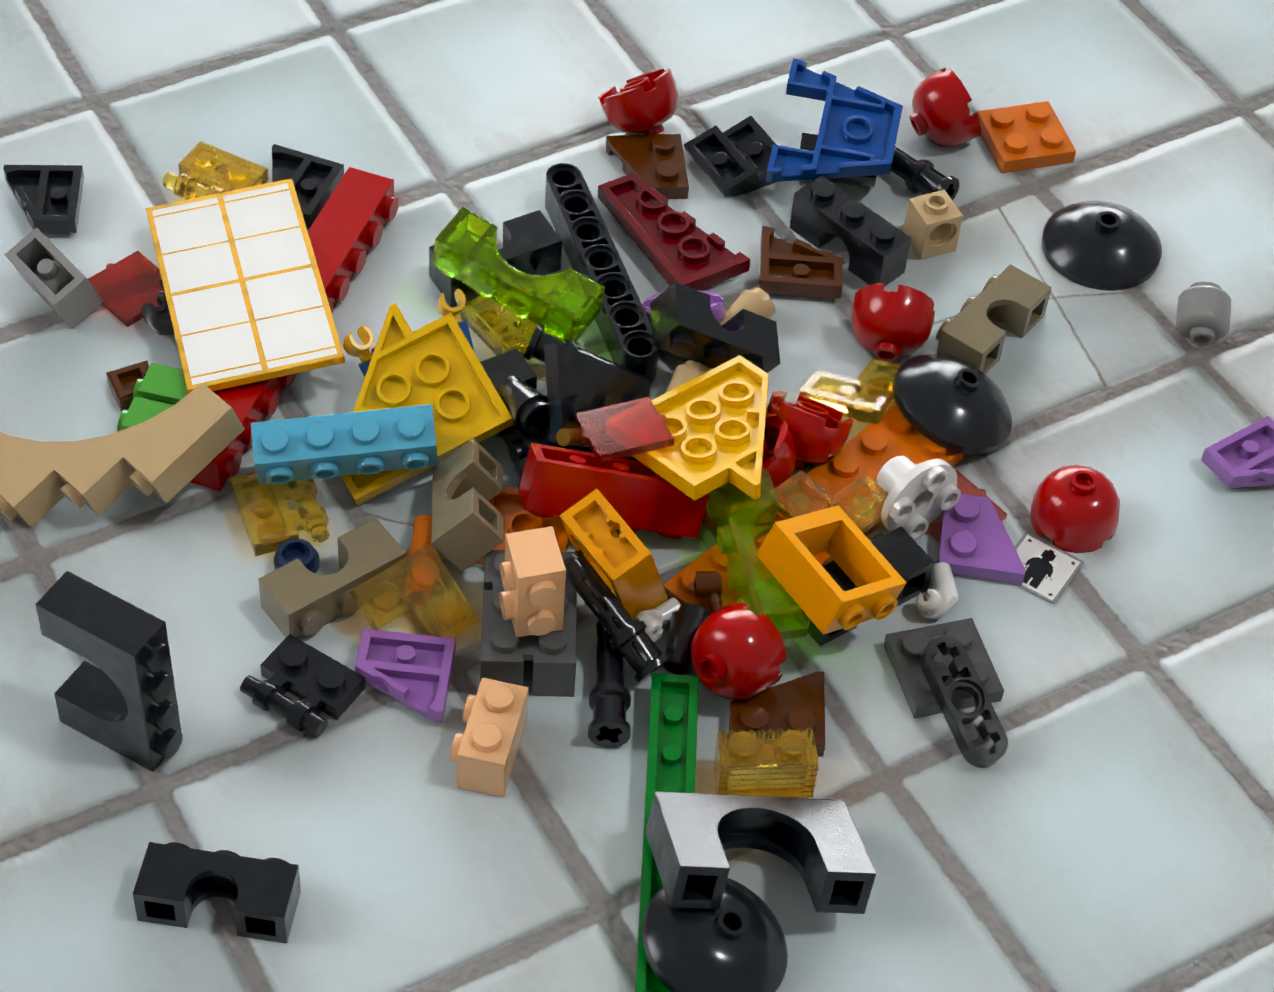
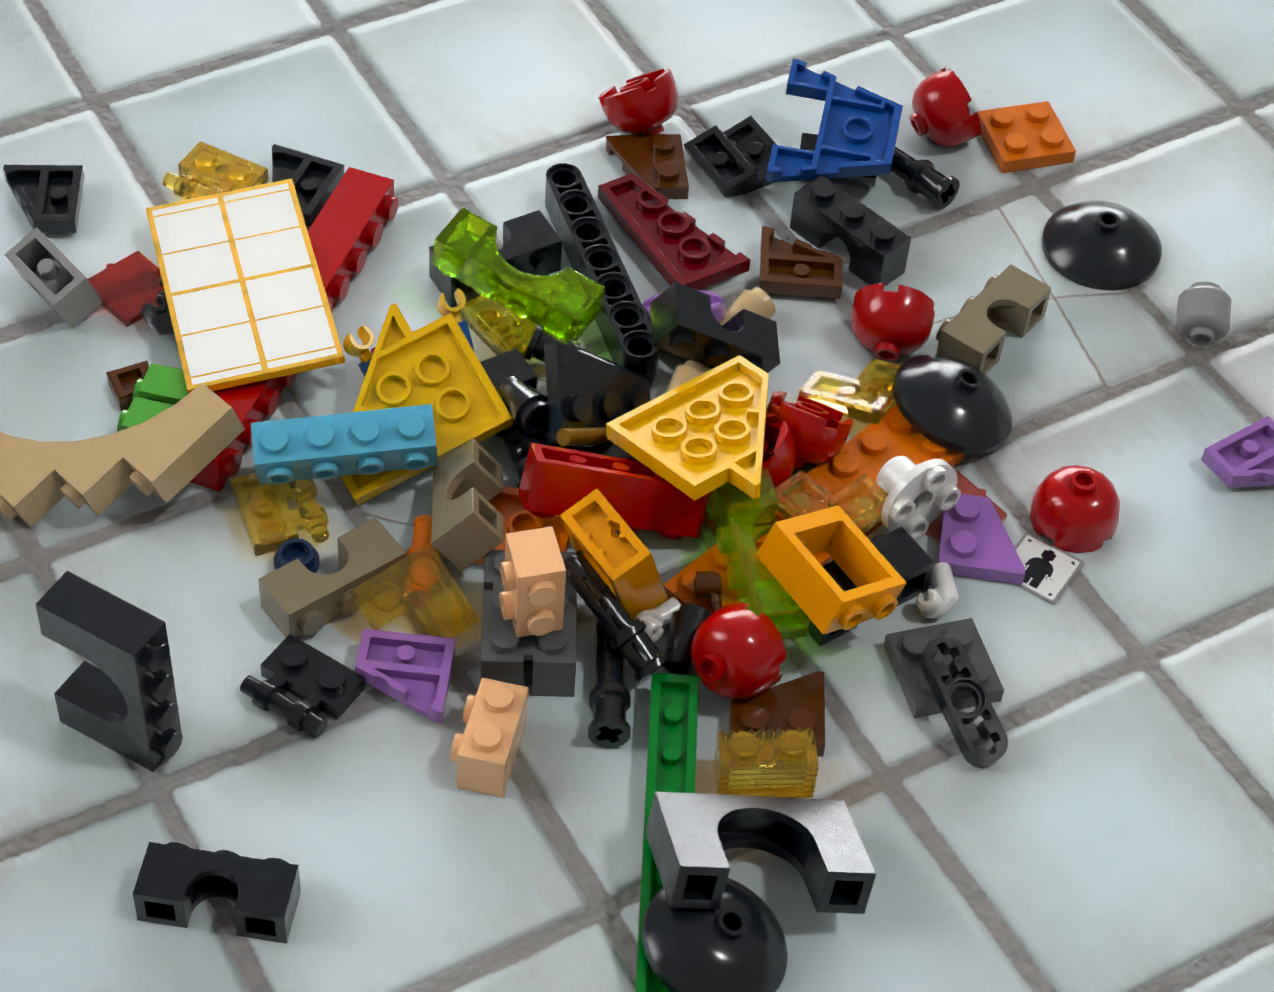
clear red piece [575,397,674,463] -> none
tan brick [903,189,963,260] -> none

